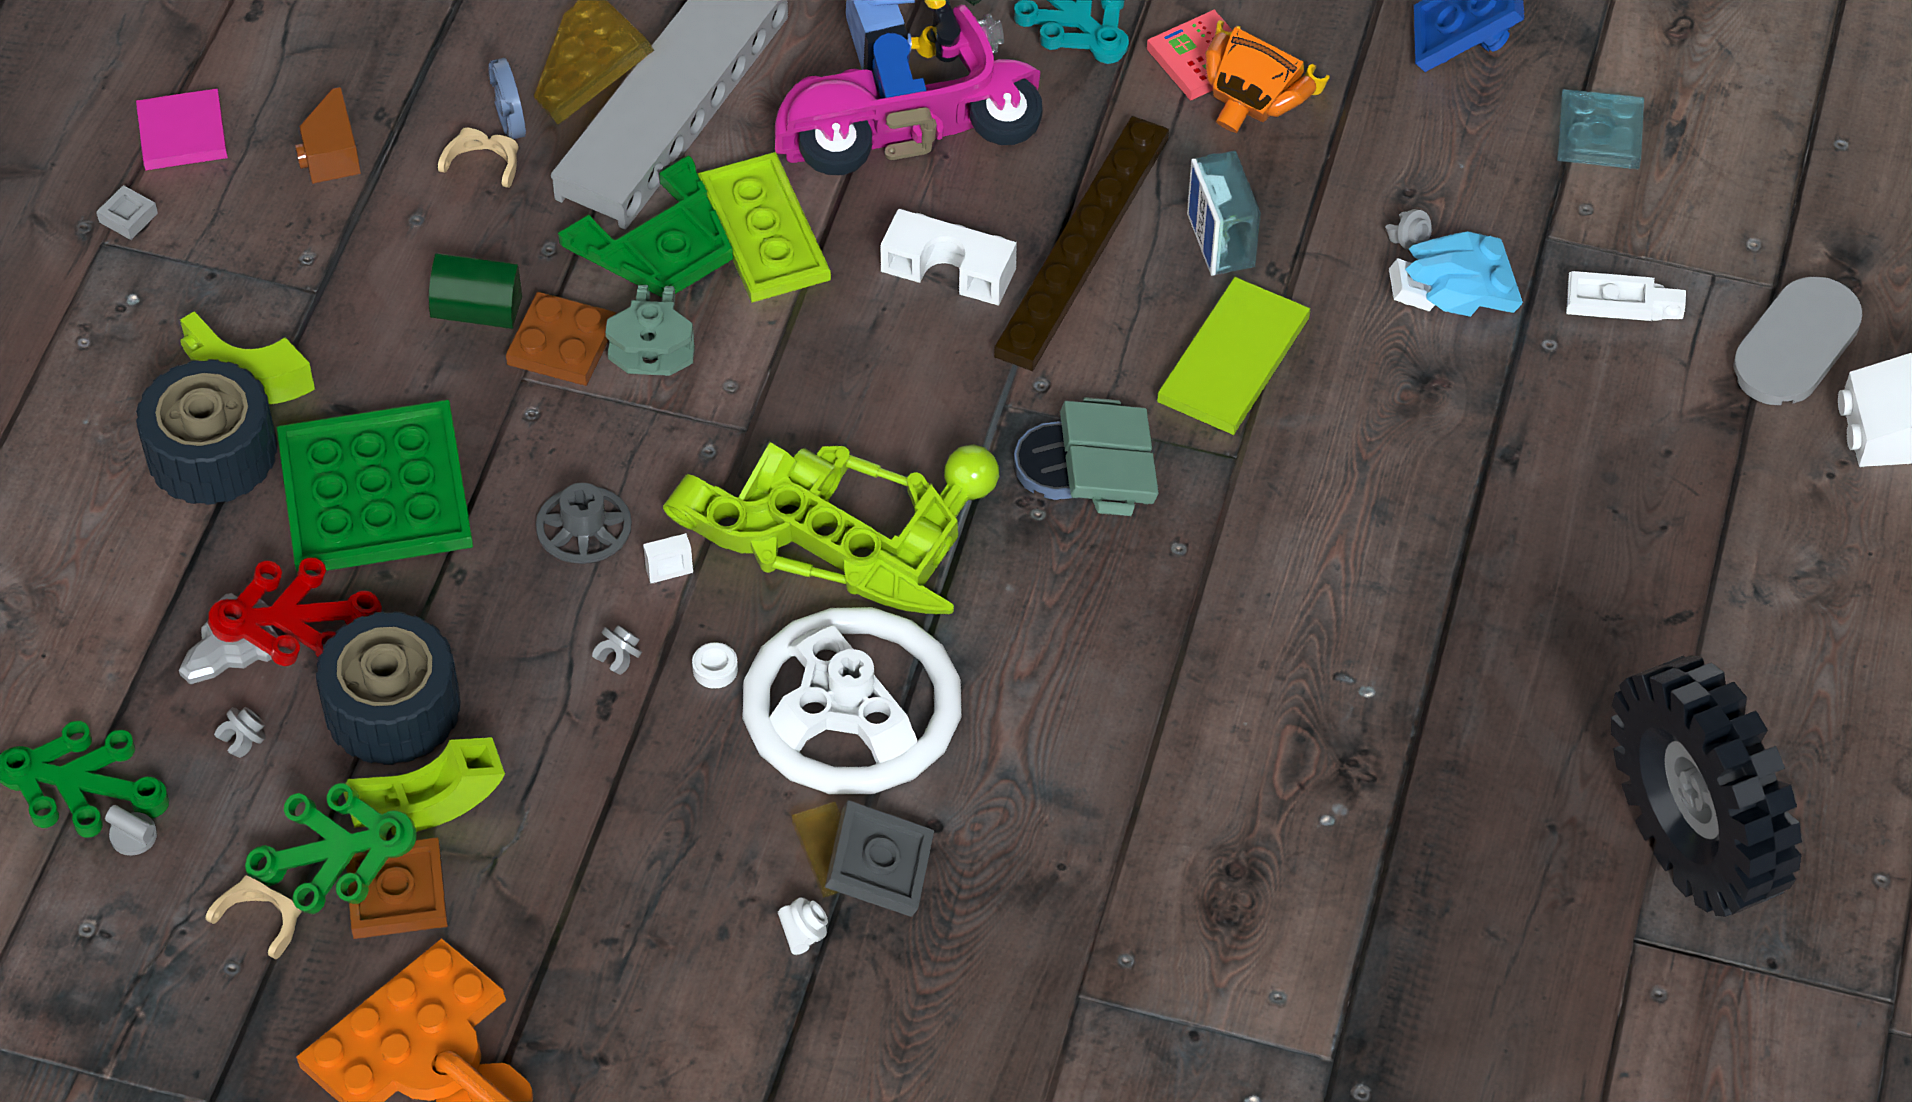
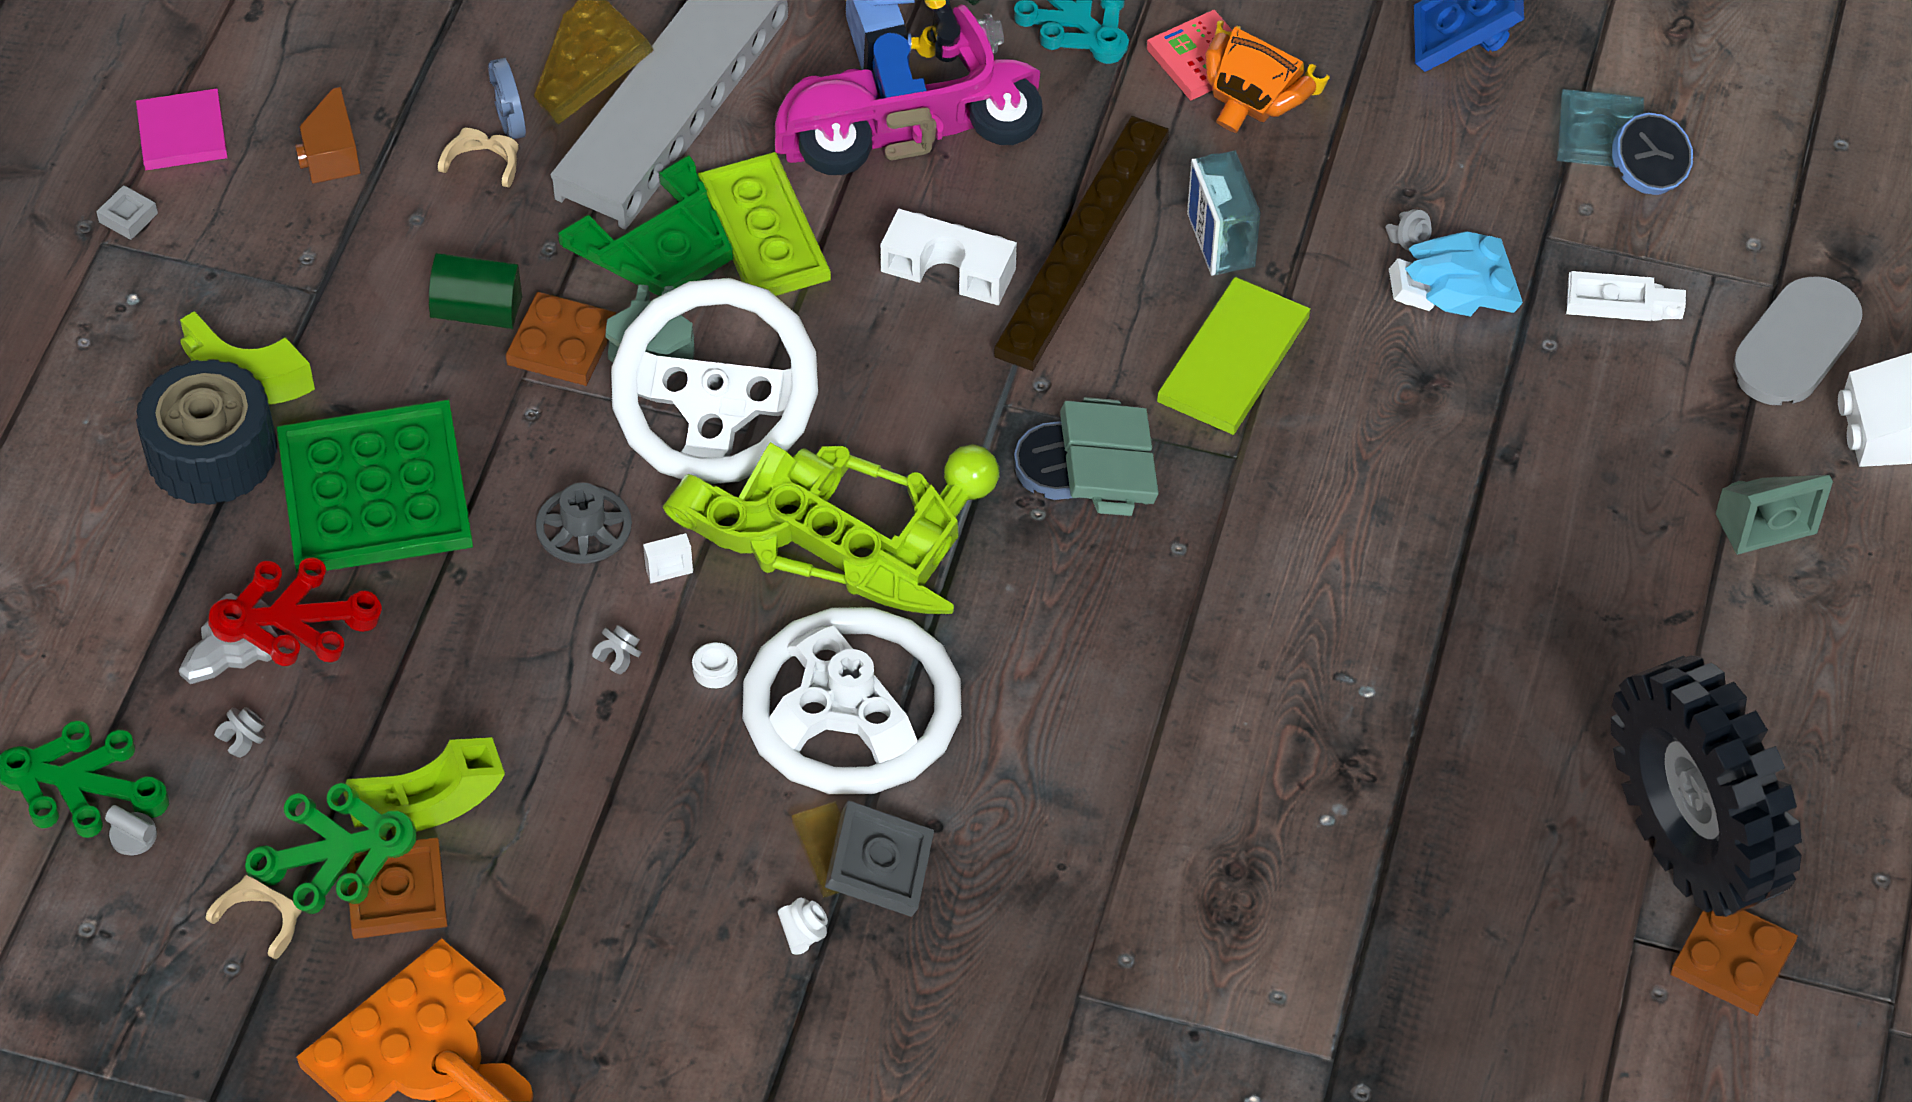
black wheel [316,611,461,765] -> none
none -> white piece [611,278,818,484]
none -> black tile [1612,112,1693,195]
none -> dark orange plate [1670,910,1798,1016]
none -> sand green slope [1716,475,1833,555]

